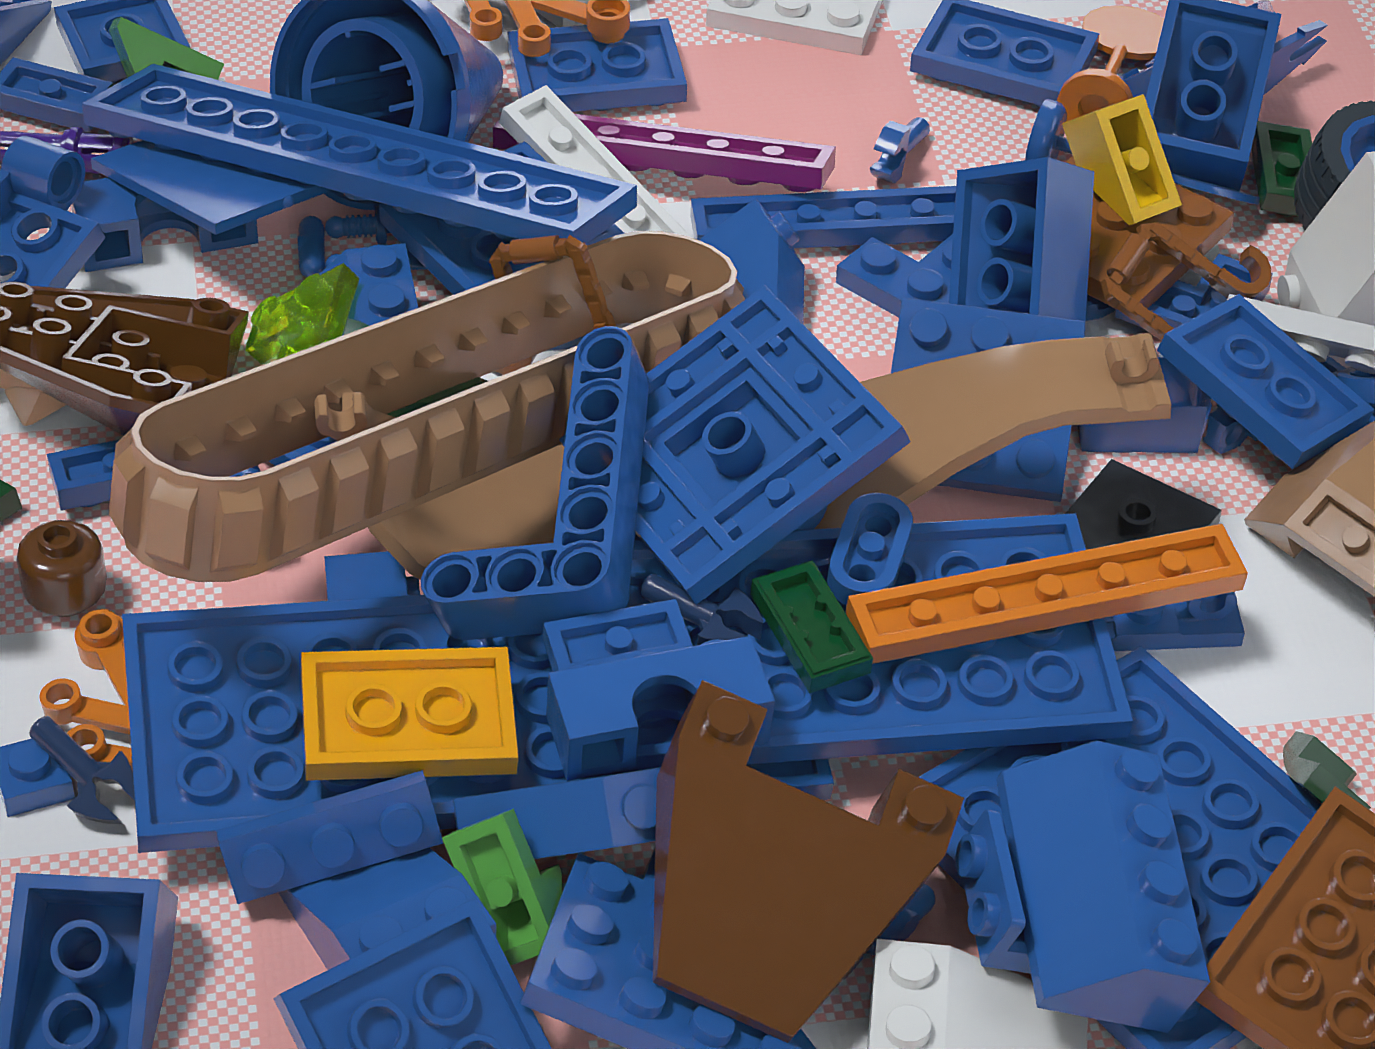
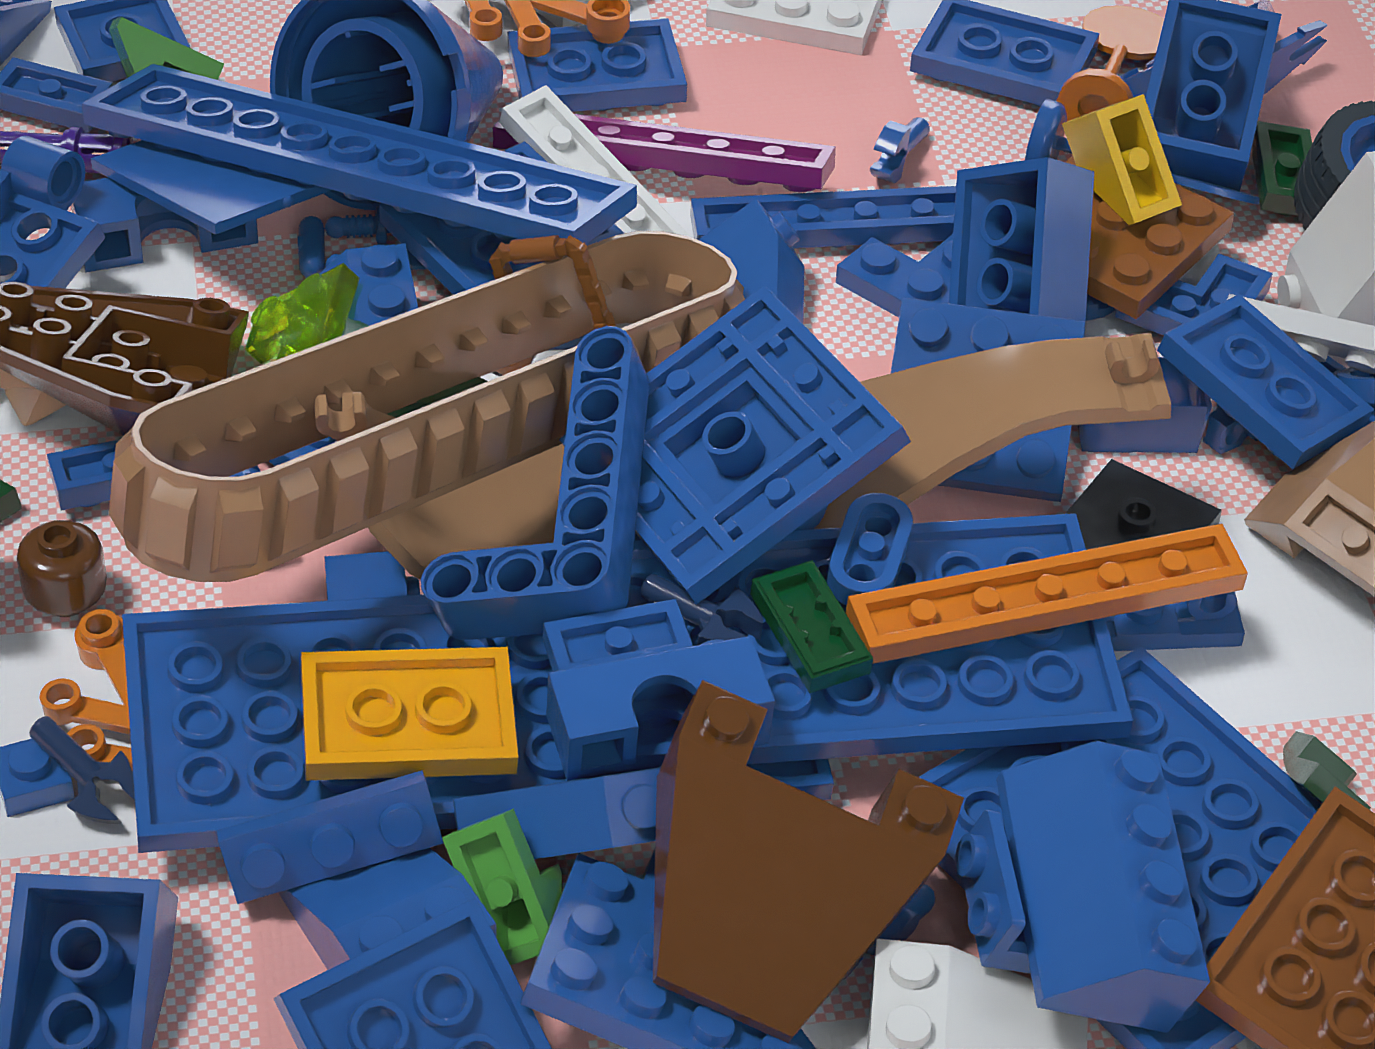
dark orange piece [1101,222,1272,341] -> none

